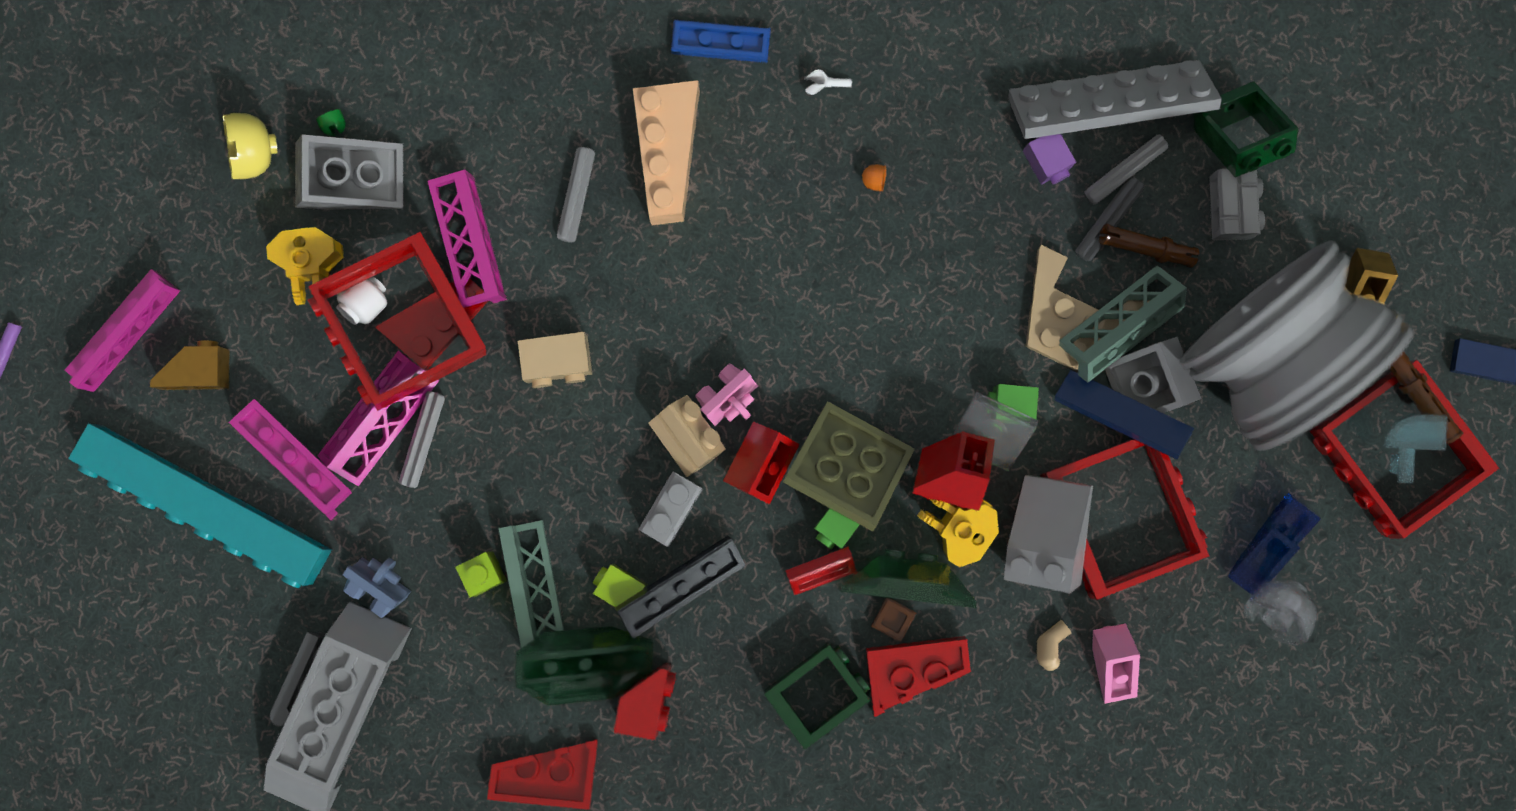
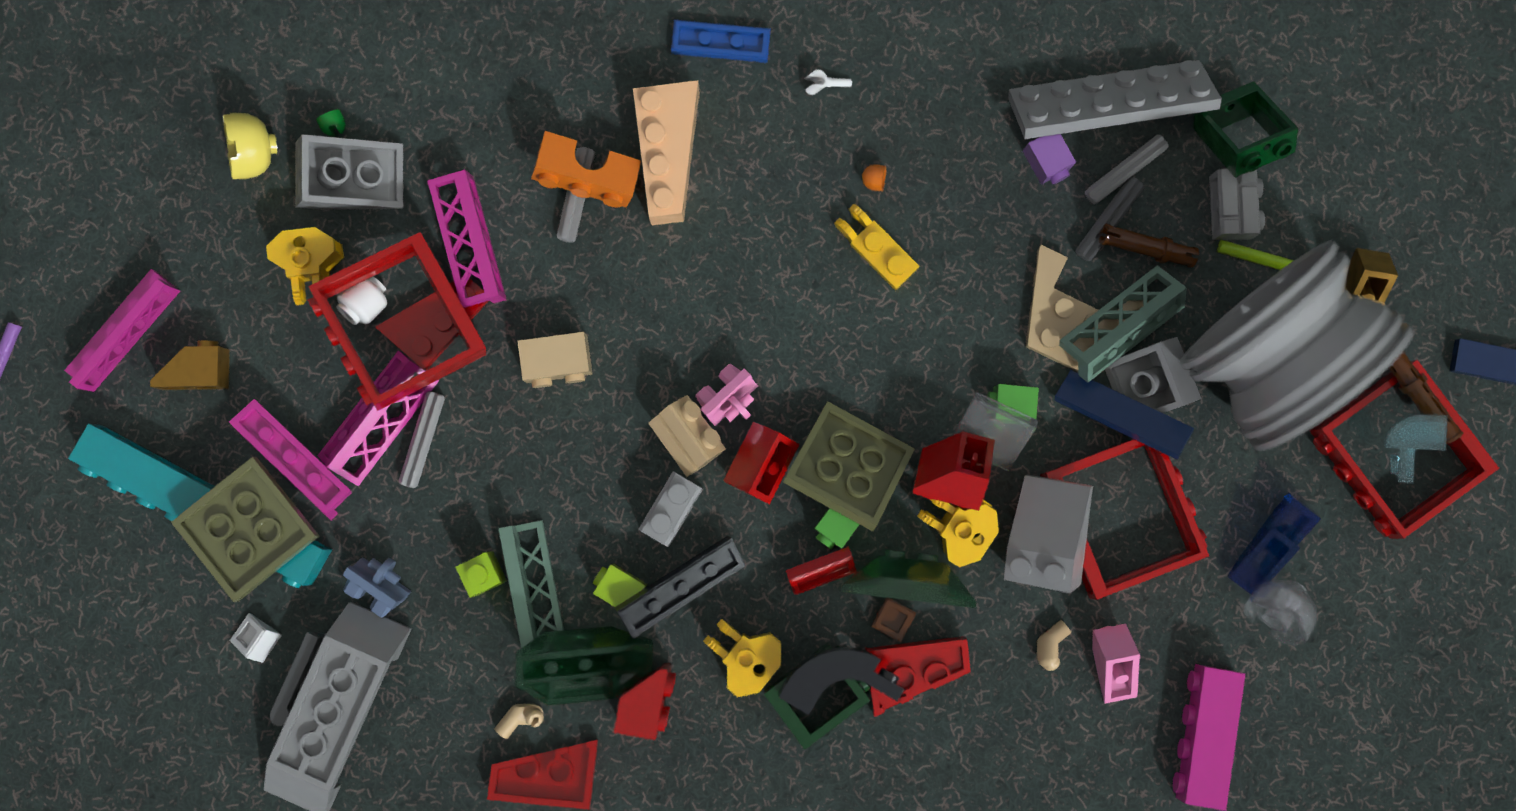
none -> olive plate [171,457,319,602]
none -> white slope [230,613,282,663]
none -> tan arm [494,703,544,739]
none -> orange arch [531,131,641,208]
none -> yellow hinge [703,619,781,697]
none -> black arch [778,647,904,715]
none -> yellow hinge [834,204,920,291]
none -> dark pink brick [1172,664,1245,811]
none -> lime bar [1217,240,1294,270]

